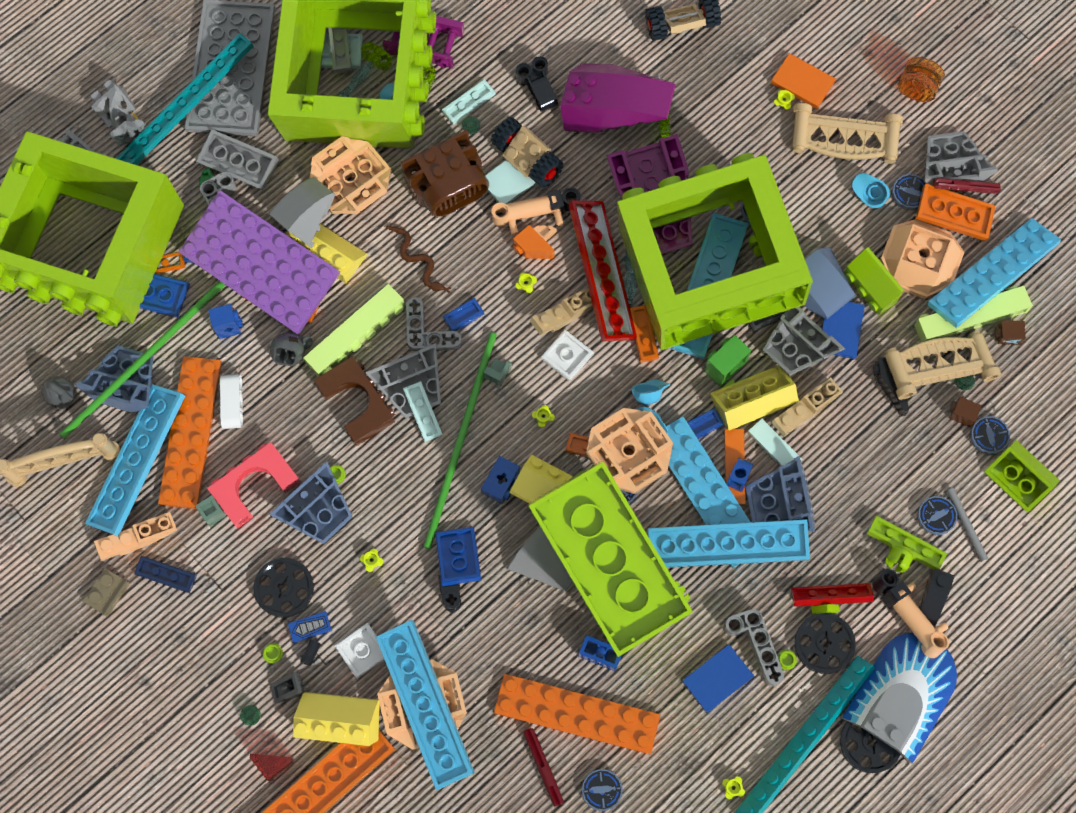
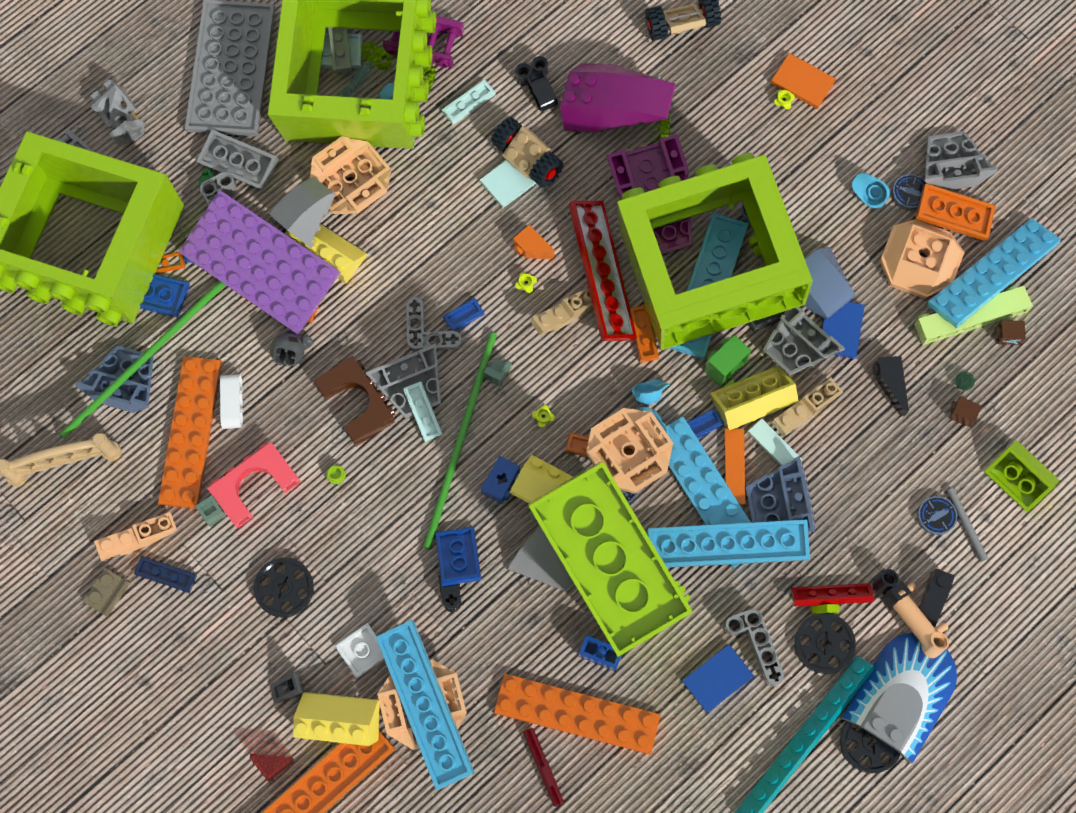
dark grey piece [41,376,77,409] -> none
medium azure plate [85,384,185,536] -> none
teal plate [116,33,254,165] -> none
blue brick [208,304,243,339] -> none
clear green plate [240,705,261,726] -> none
lime plate [263,643,283,664] -> none
sand blue wedge [269,461,352,544] -> none
tile [288,611,332,643] -> none
black pin [300,639,322,666] -> none
yellowish green brick [303,284,405,377] -> none
neon yellow plate [360,549,383,572] -> none
reddish brown animal [386,226,451,293] -> none
reddish brown brick [401,129,489,217] -> none
clear green plate [462,116,480,134] -> none
light nougat piece [491,187,580,236] -> none
light nougat tile [533,225,557,241] -> none
white tile [541,330,594,382] -> none
black tile [582,769,623,811] -> none
clear light blue piece [623,251,635,305] -> none
neon yellow plate [722,776,745,799] -> none
blue leg [727,458,753,492] -> none
lime plate [777,650,797,670] -> none
tan piece [792,103,903,164] -> none
lime slope [844,247,904,315] -> none
lime plate [867,515,947,573] -> none
tan piece [885,331,1002,400] -> none
clear orange wheel [897,57,945,102] -> none
dark red axle [933,177,1001,194] -> none
tile [970,416,1010,455] -> none

